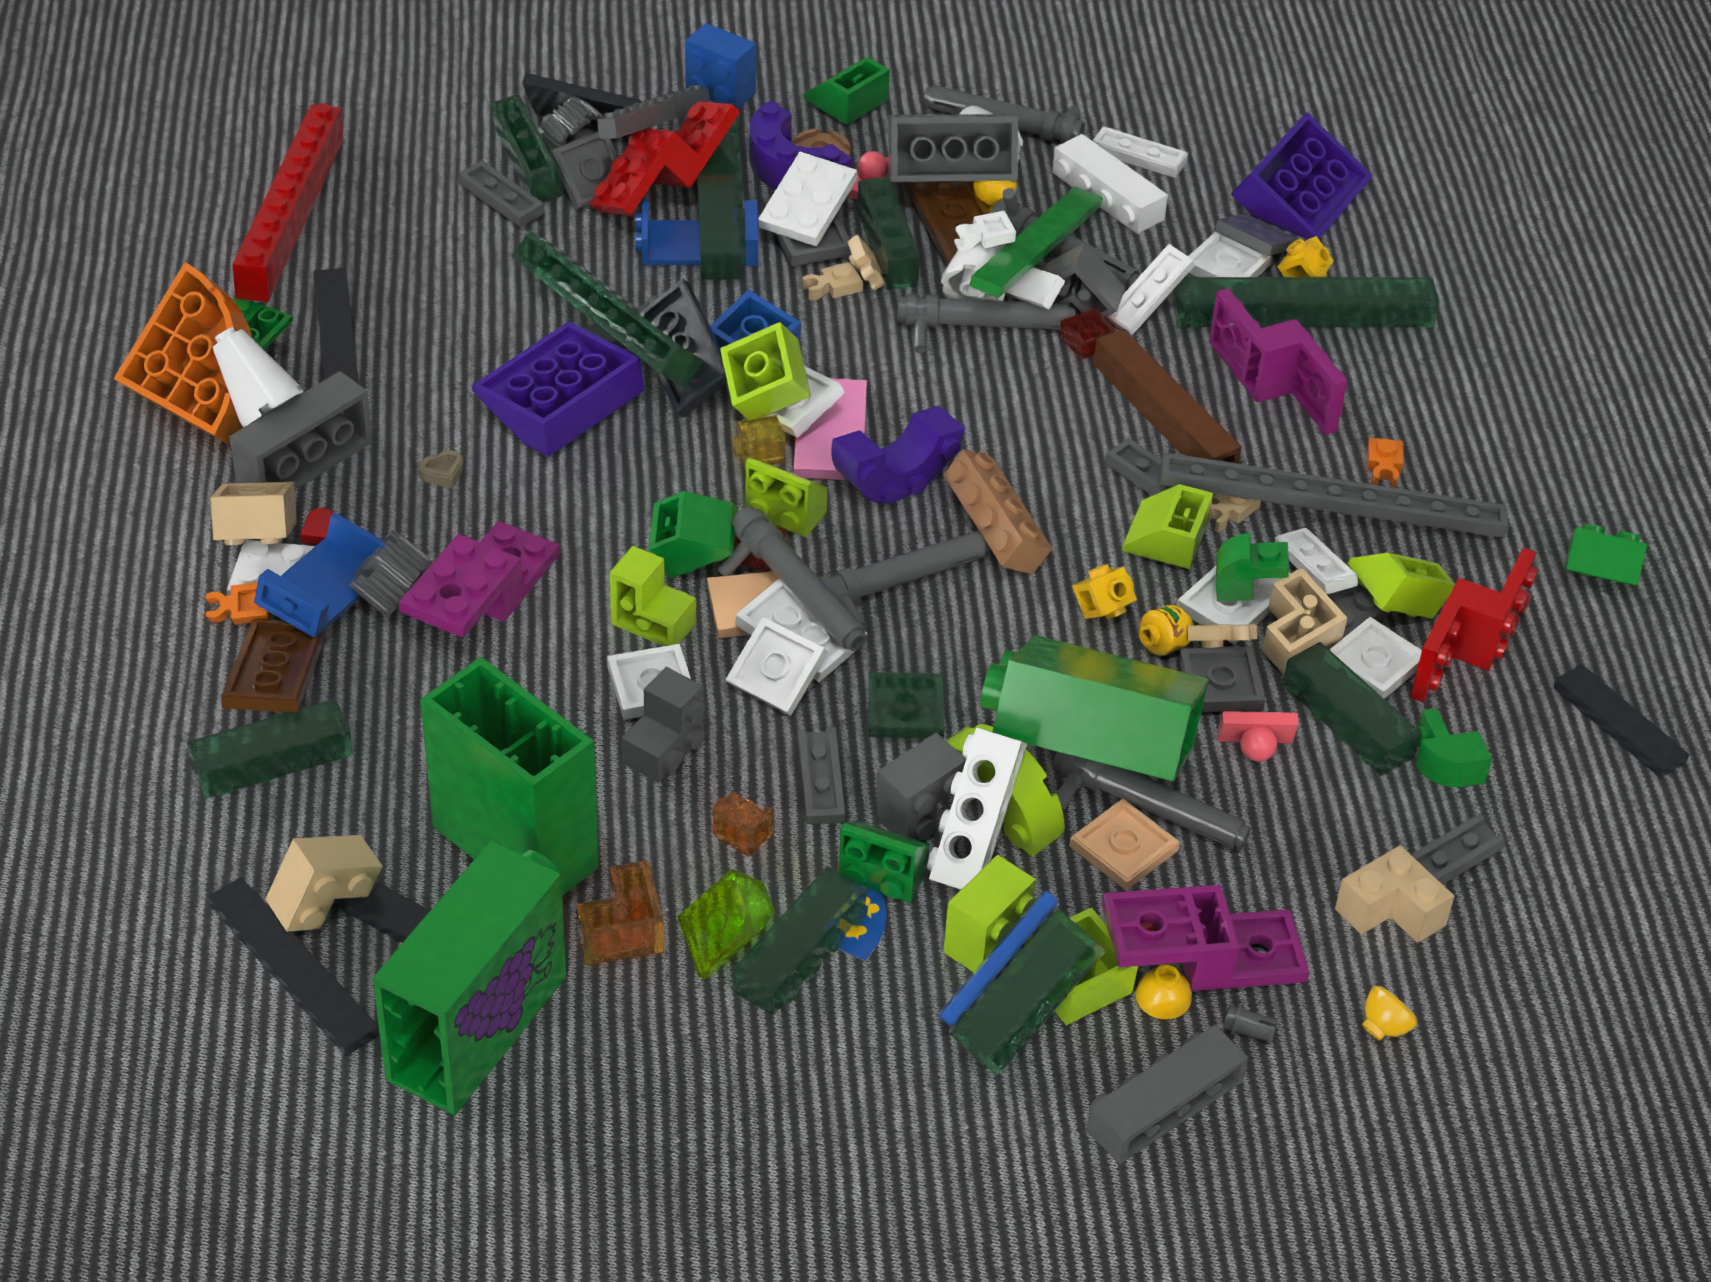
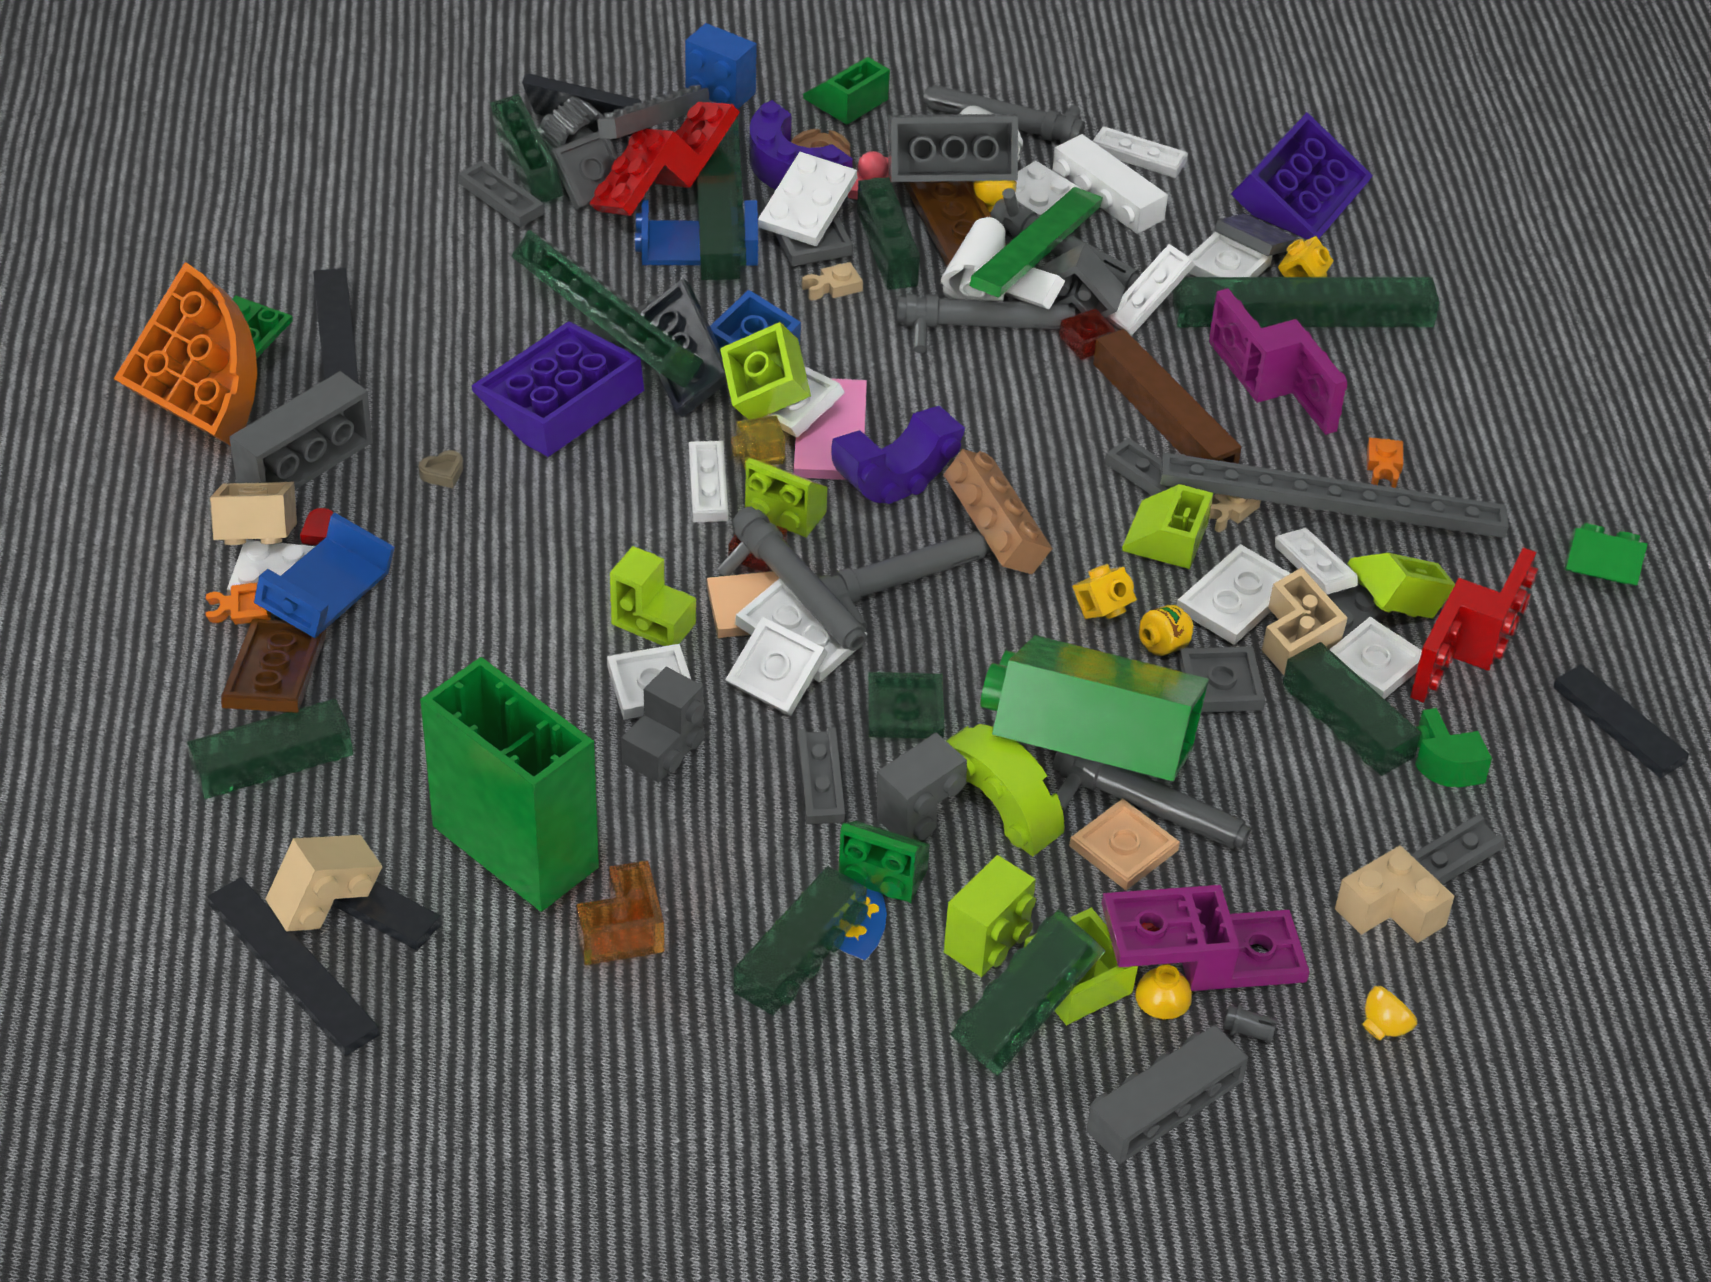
white cone [213,327,304,427] -> none
red brick [232,103,344,302] -> none
dark grey brick [349,530,433,616] -> none
green brick [373,841,566,1116] -> none
magenta bracket [399,521,560,638] -> none
green slope [648,491,737,579] -> none
clear neon green slope [677,869,775,980] -> none
clear orange brick [712,791,774,858] -> none
tan plate [847,234,885,291] -> none
white brick [927,728,1027,889] -> none
blue tile [937,891,1058,1026] -> none
white plate [954,211,1016,252] -> none
tan plate [1188,624,1258,648] -> none
green brick [1216,533,1289,601] -> none
coral tile [1217,711,1299,762] -> none
none -> white tile [689,441,728,522]
none -> white plate [1015,161,1081,217]

